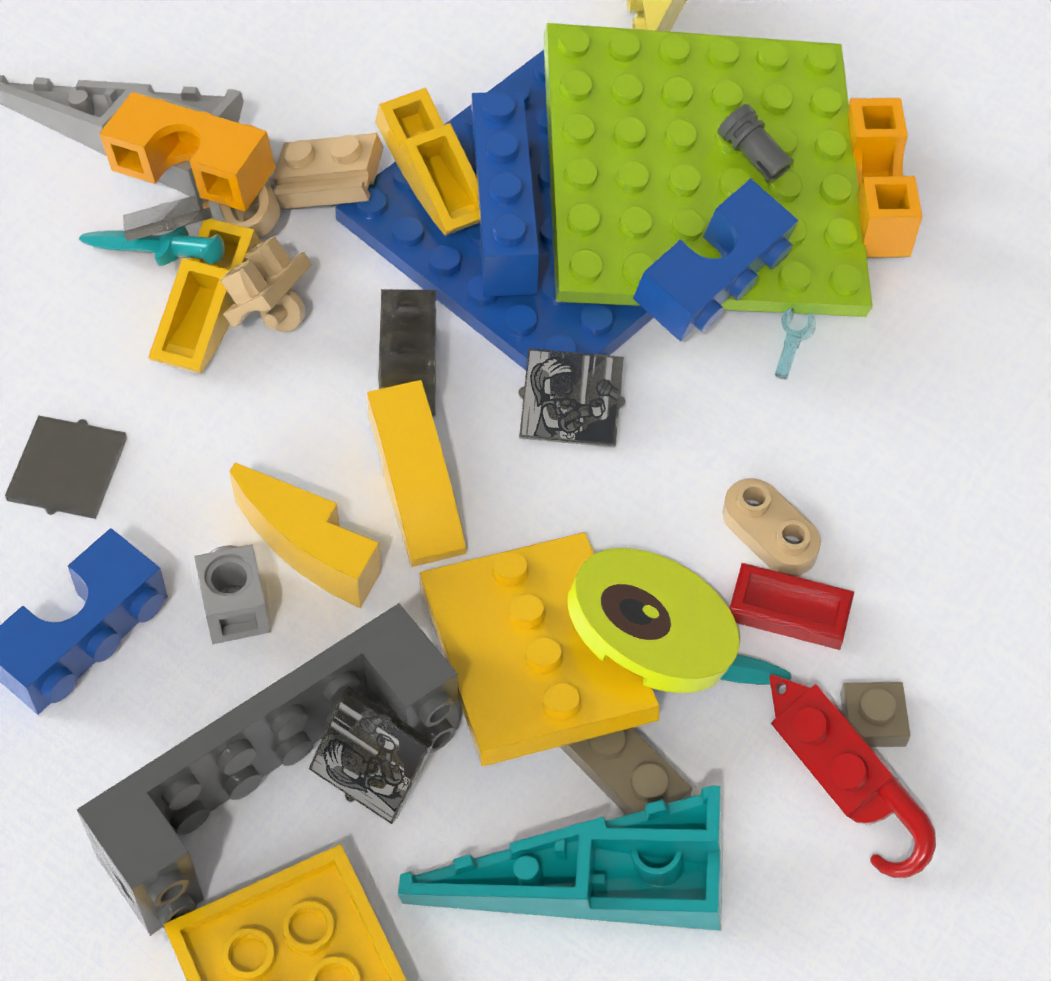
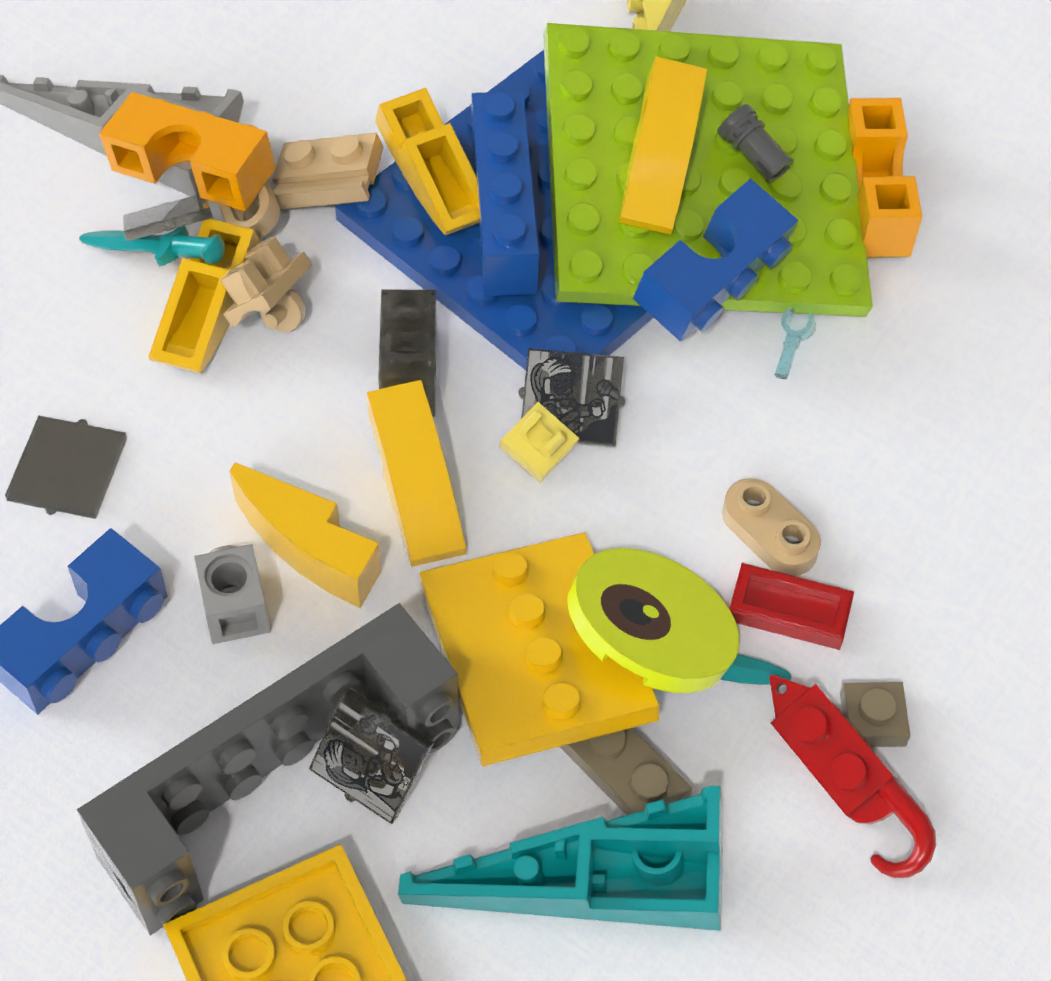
none -> light yellow tile [499,402,579,483]
none -> yellow slope [619,56,707,235]

